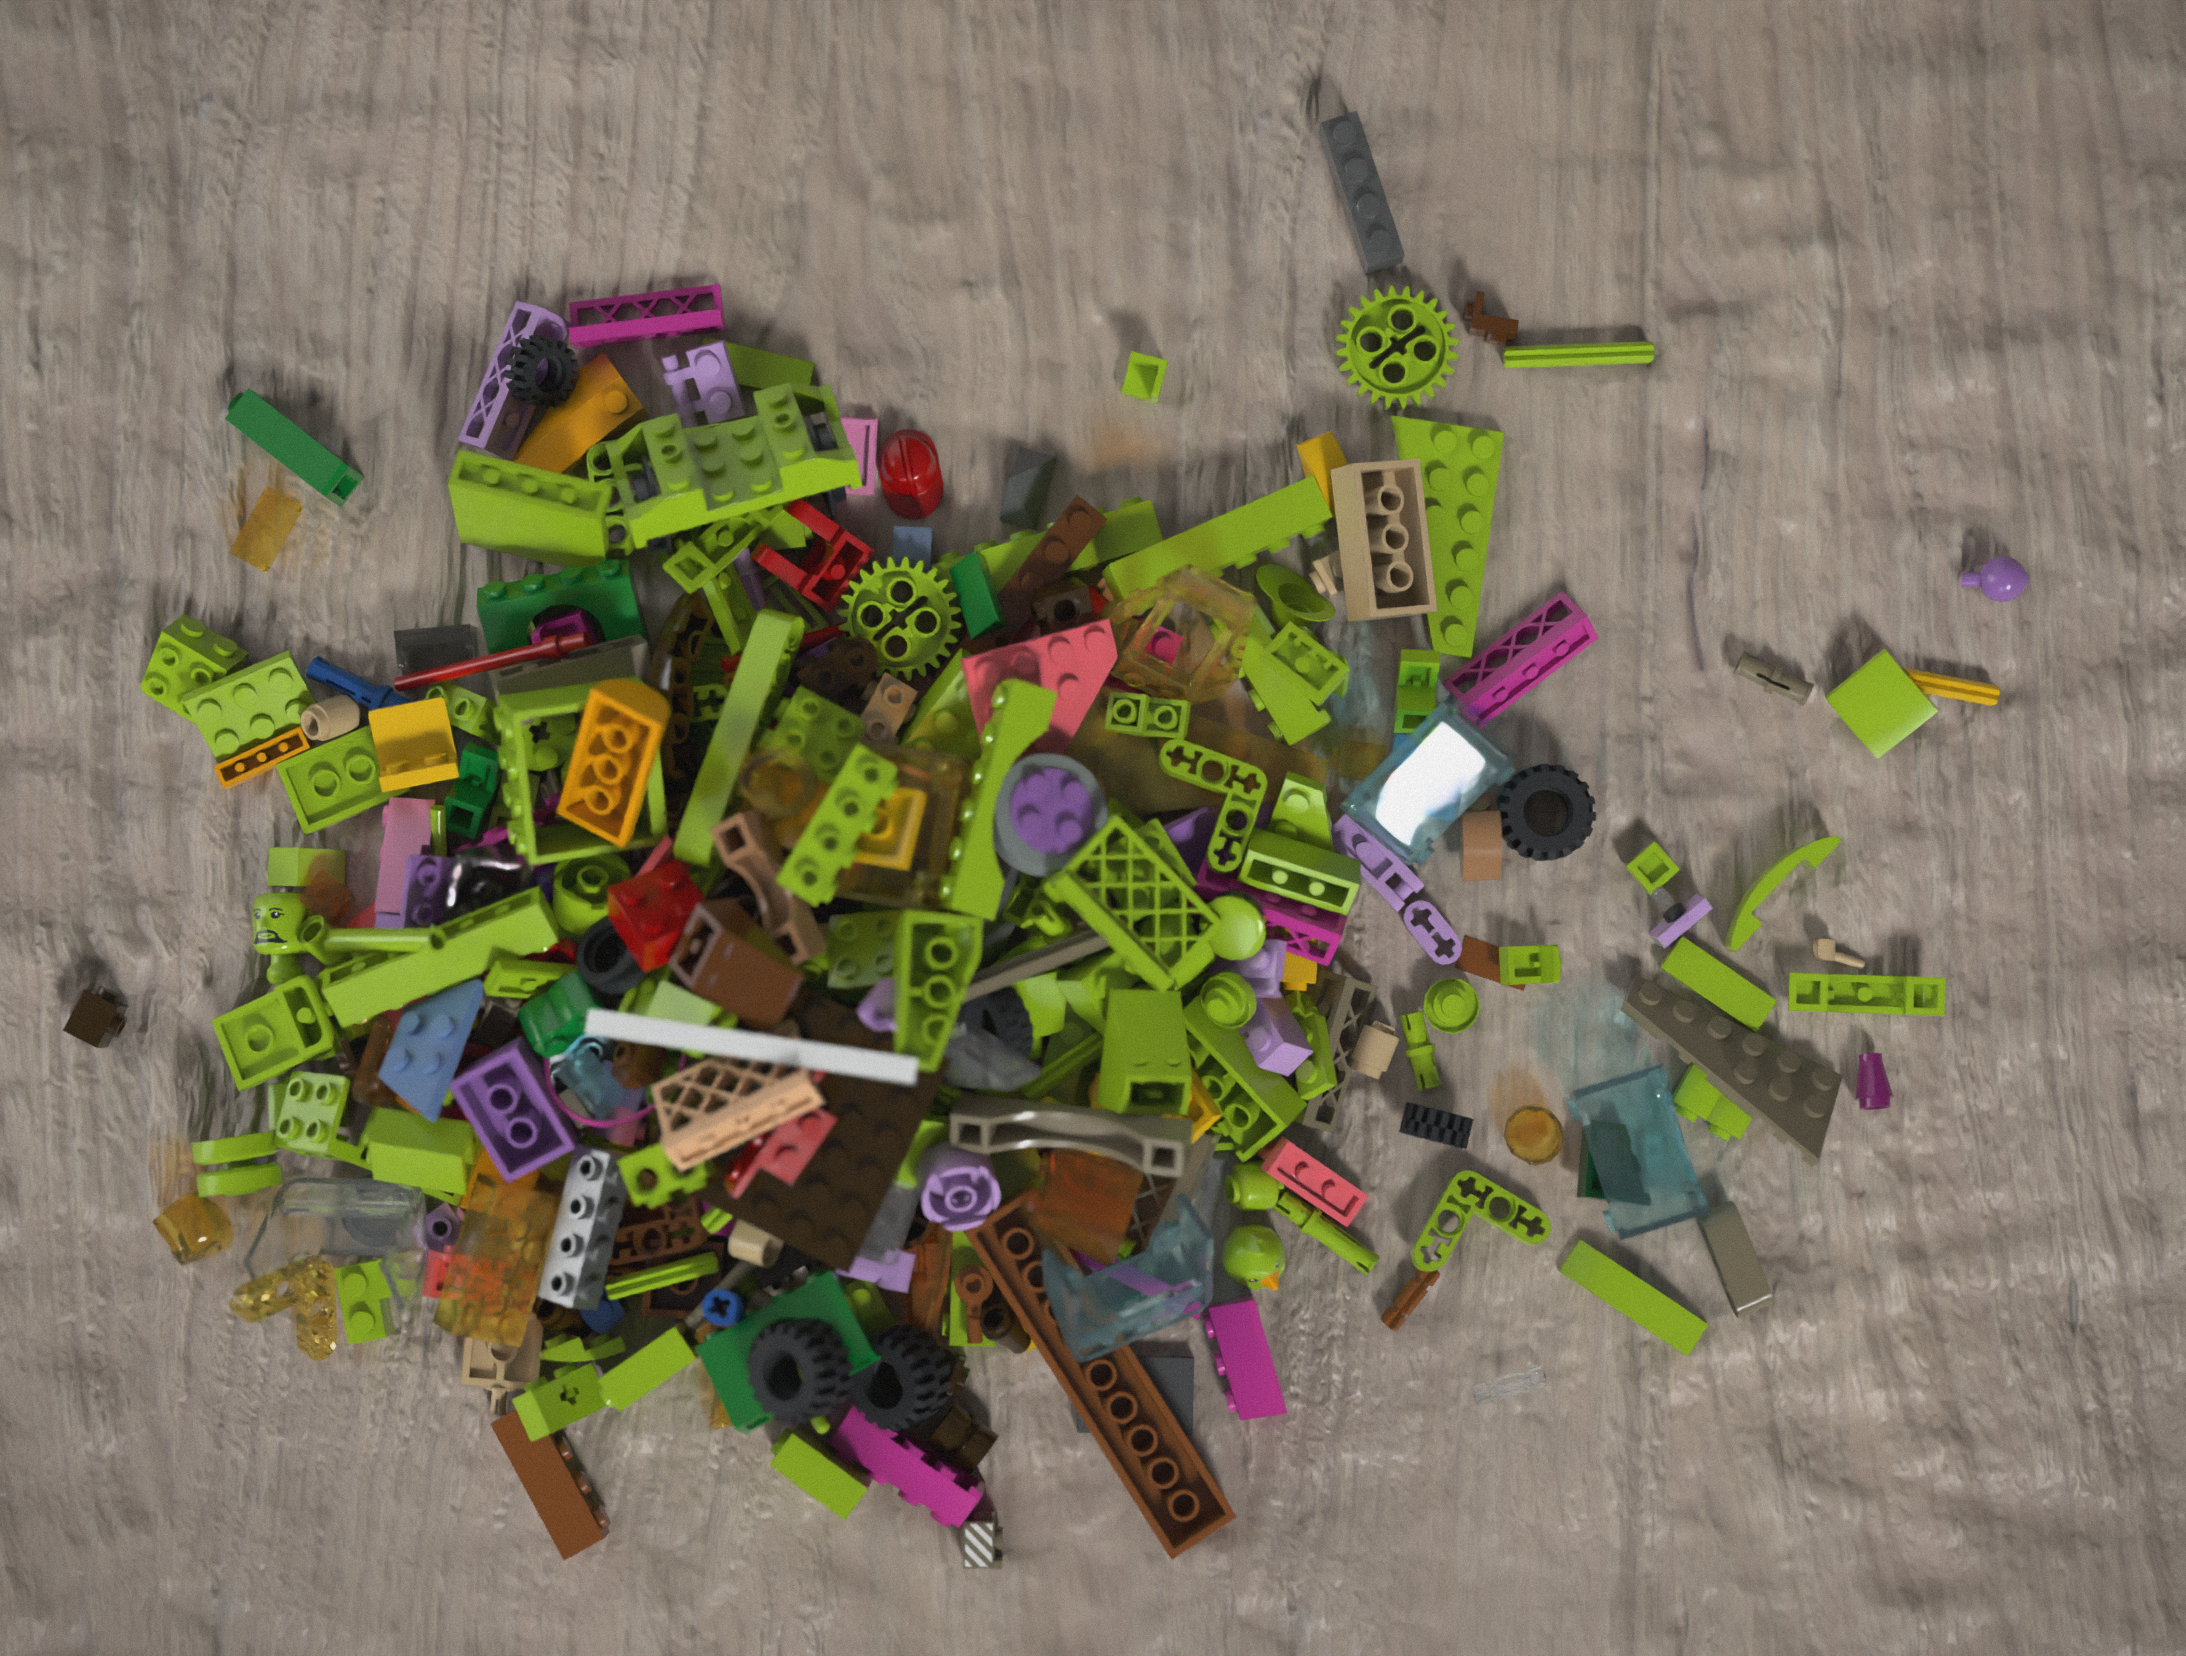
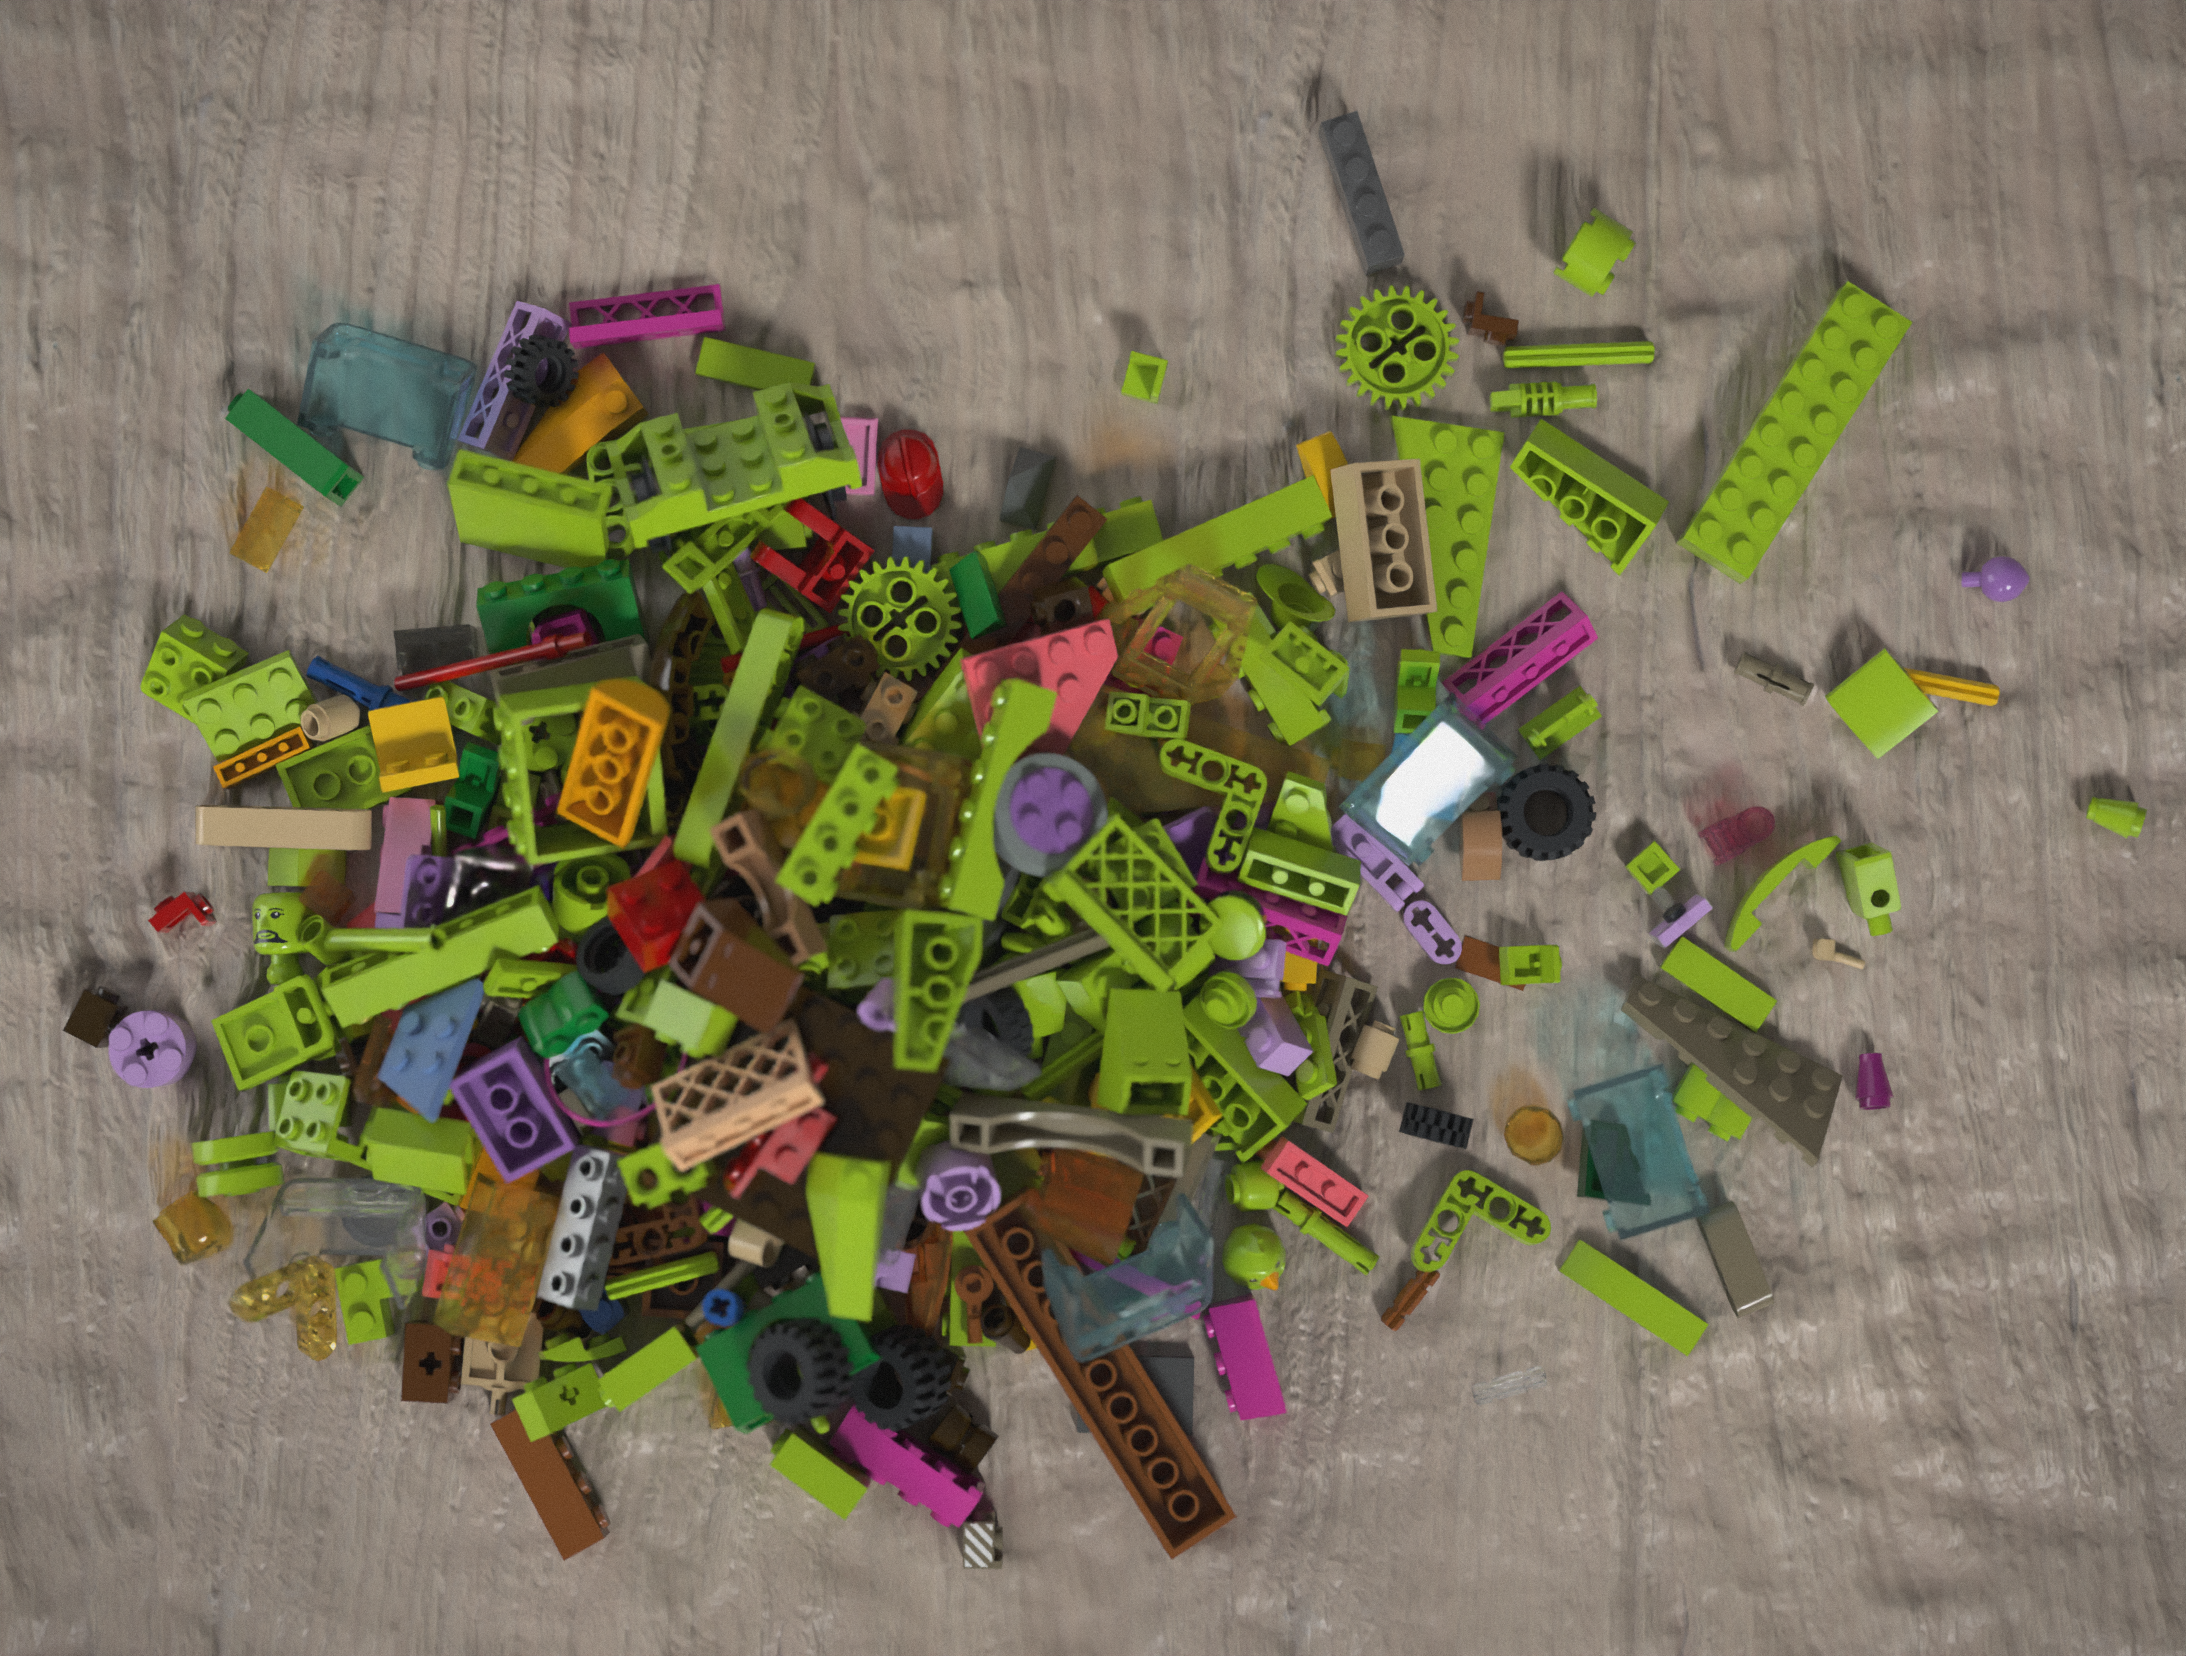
white sticker [585,1009,918,1084] -> none
lavender plate [661,339,747,429] -> none
lime slope [1788,972,1946,1016] -> none
none -> lavender brick [108,1010,197,1088]
none -> red bracket [148,891,217,933]
none -> tan beam [195,805,372,850]
none -> clear light blue windscreen [297,323,478,470]
none -> reddish brown brick [401,1320,464,1403]
none -> lime wedge [806,1152,890,1321]
none -> lime arm [1001,931,1053,970]
none -> lime hinge [1489,381,1597,418]
none -> lime wedge [1510,419,1669,576]
none -> lime hinge [1518,685,1602,760]
none -> lime brick [1553,207,1636,297]
none -> lime brick [1676,281,1912,584]
none -> clear pink piece [1697,806,1775,867]
none -> lime torso [1835,842,1901,936]
none -> lime cone [2085,797,2147,839]

